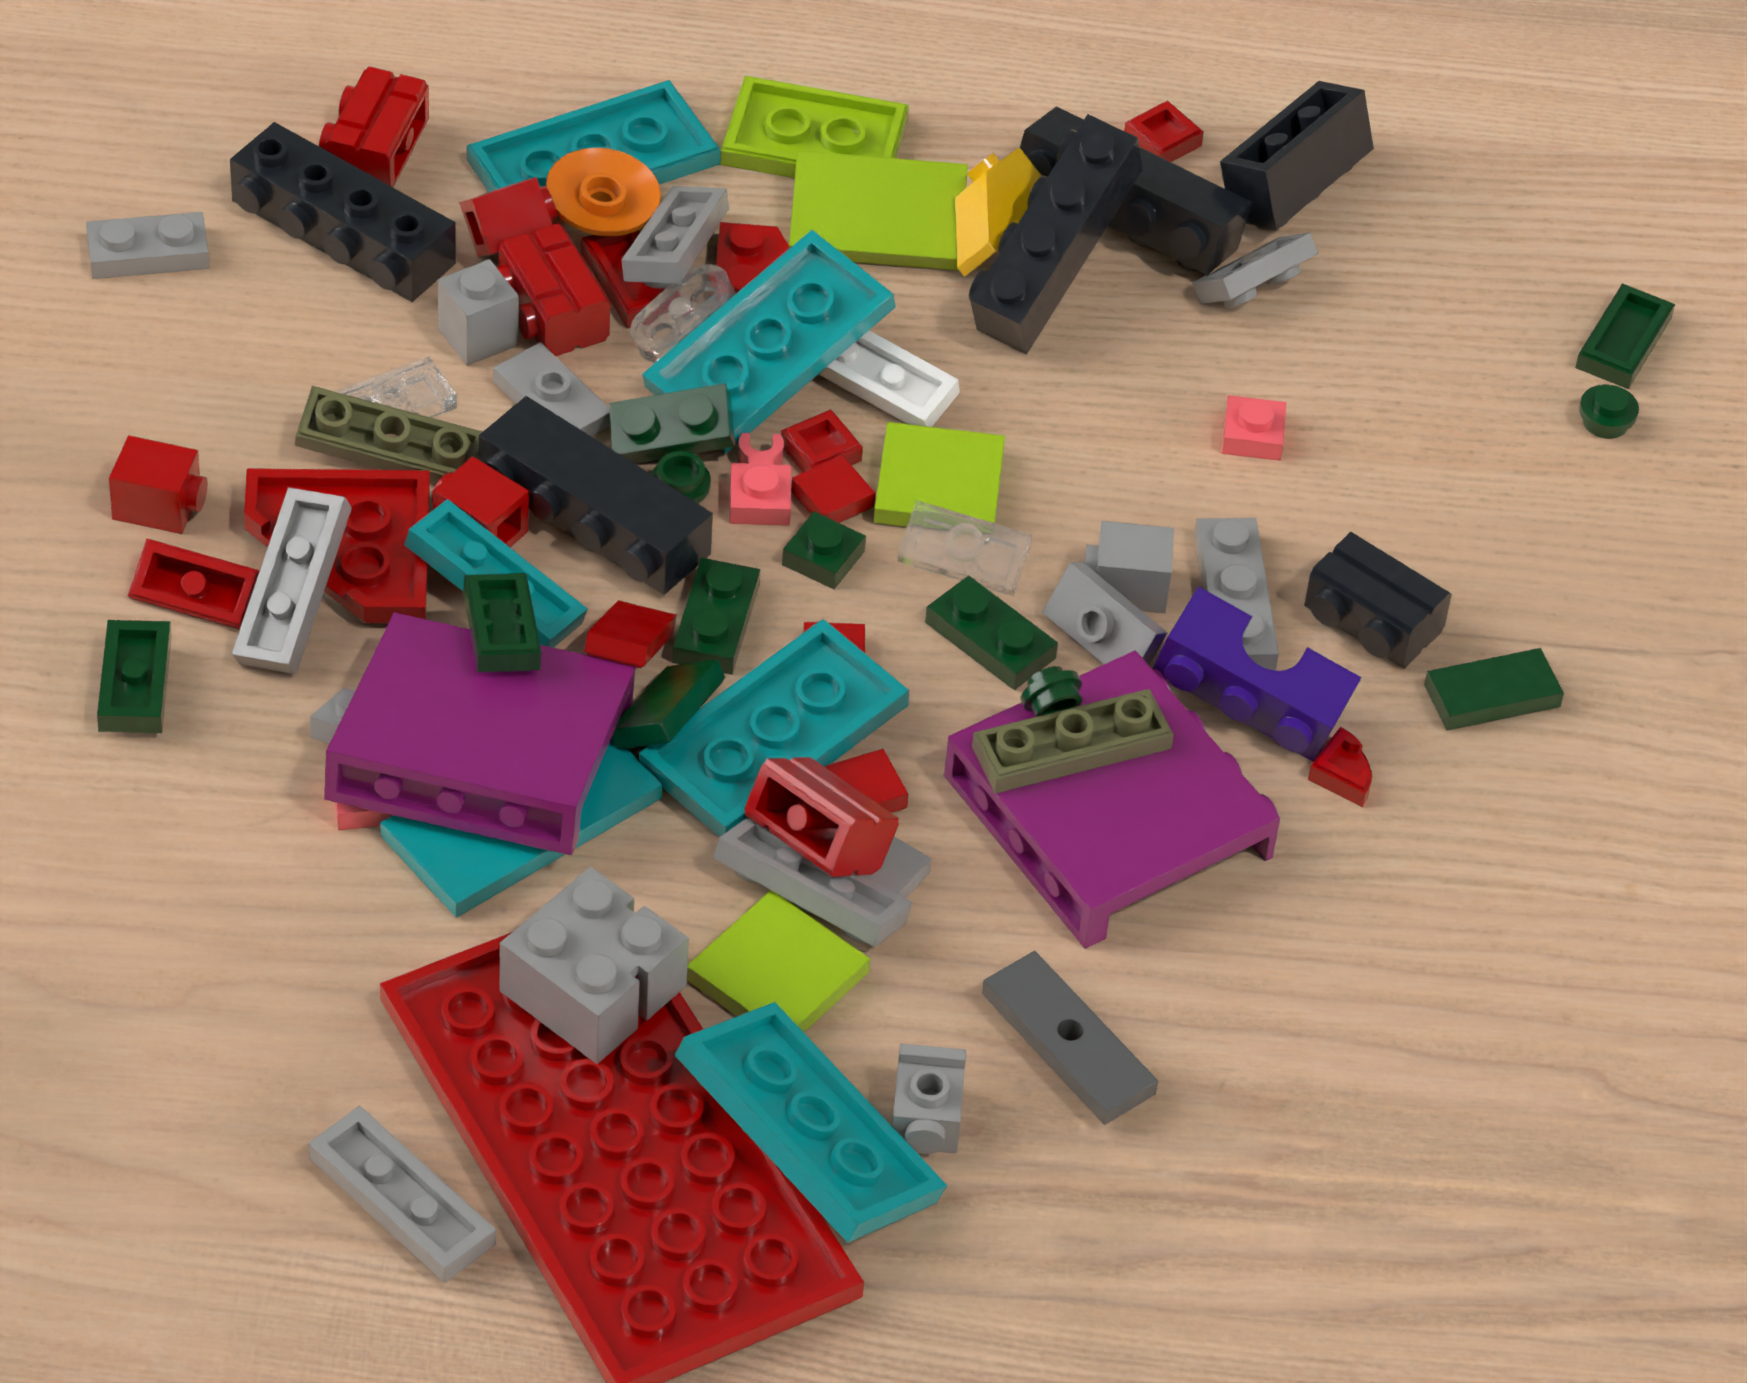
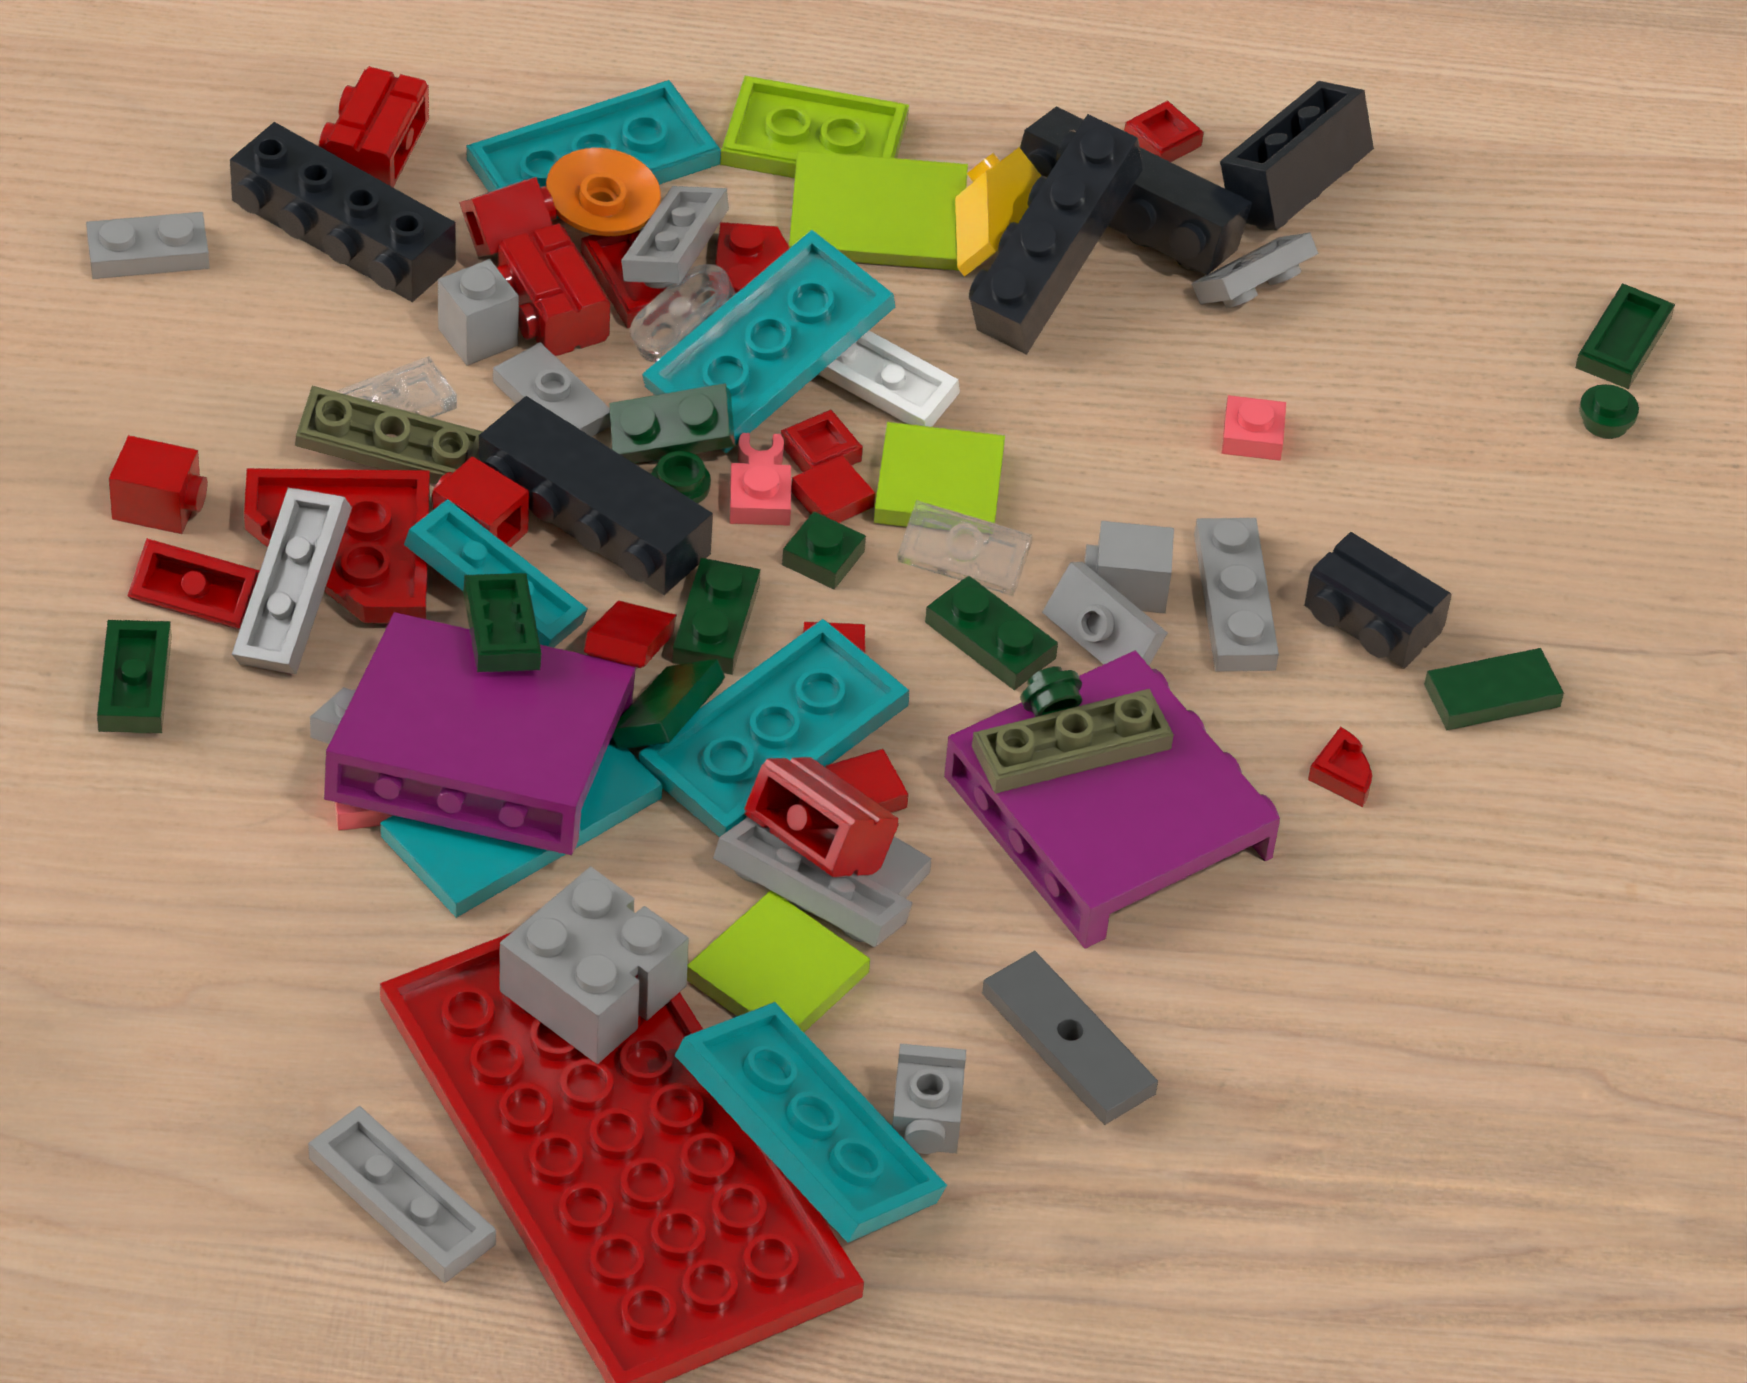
dark purple arch [1152,586,1362,762] -> none

